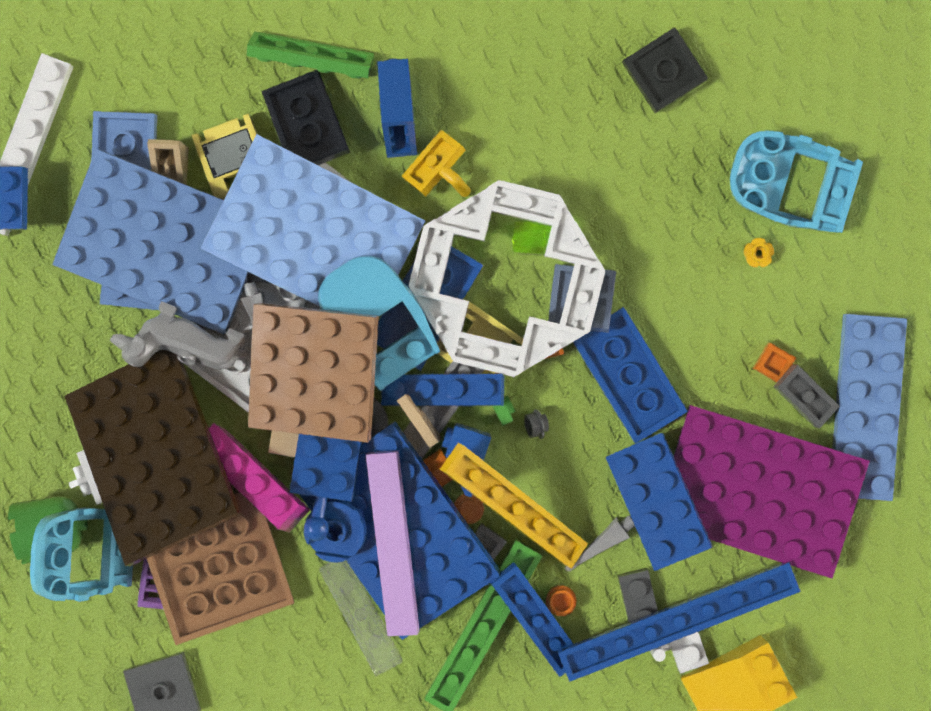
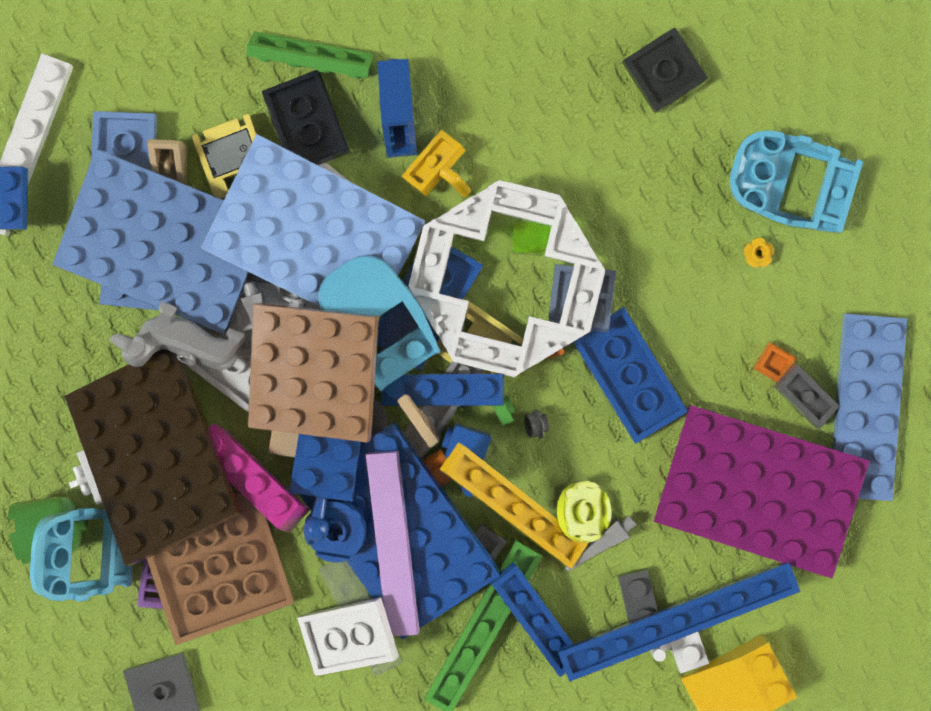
orange plate [454,494,484,524] -> none
orange plate [546,585,577,616] -> none
blue plate [606,433,713,571] -> none
none -> white plate [297,597,399,676]
none -> neon yellow tile [557,481,612,543]

